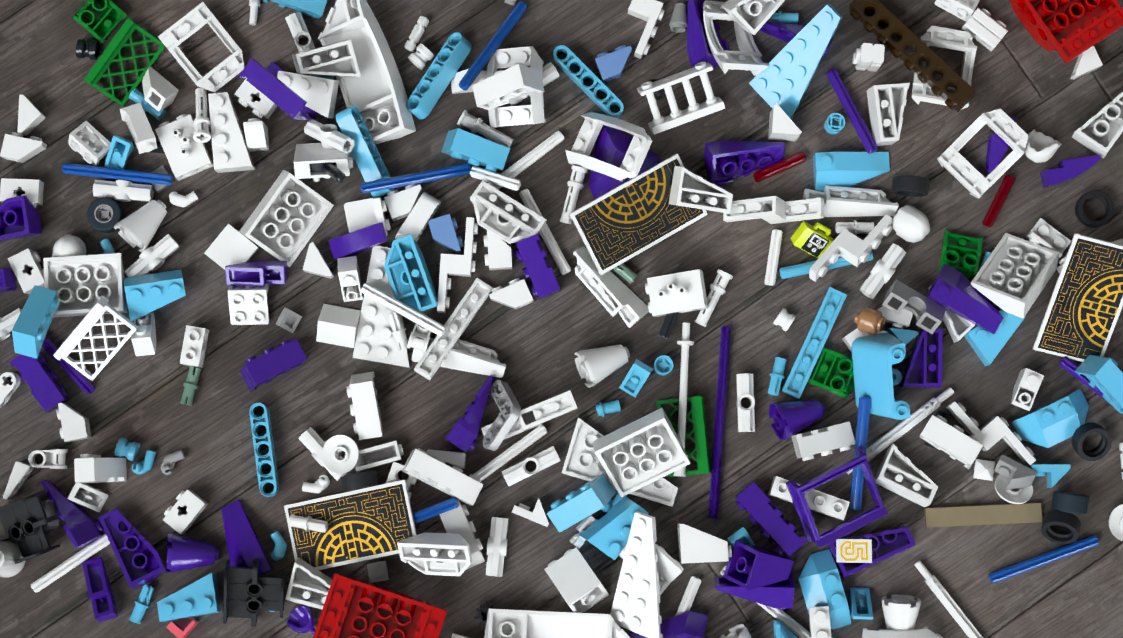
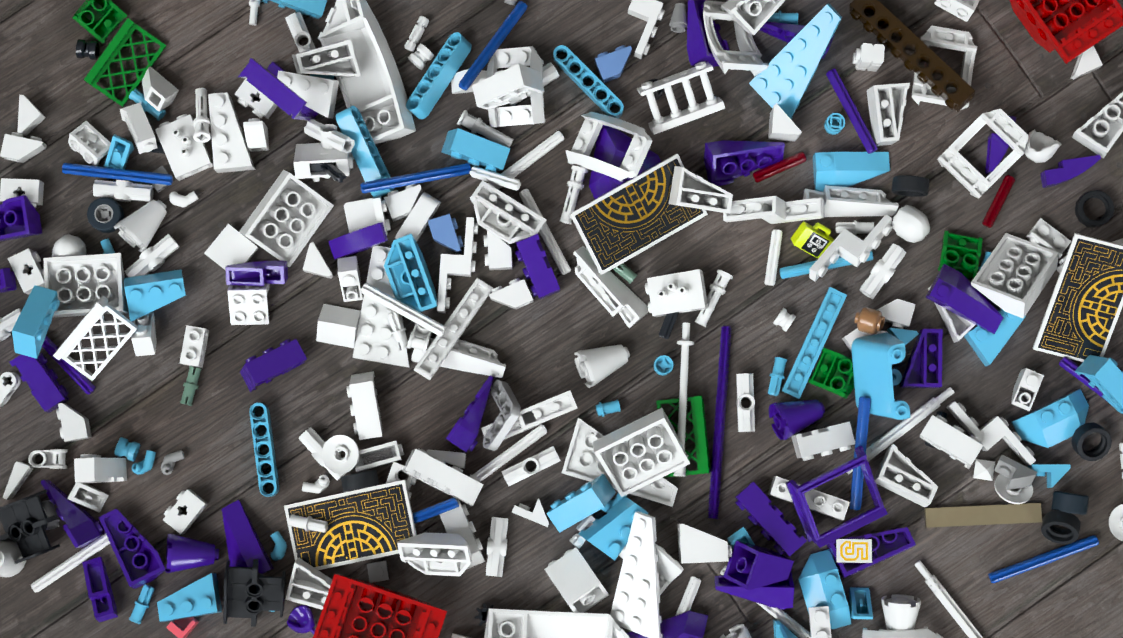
white wedge [158,2,244,92] -> none
light grey plate [276,307,302,333] -> none
medium azure slope [619,359,653,398] -> none
light grey arch [882,279,946,334] -> none
white brick [961,8,1008,51] -> none

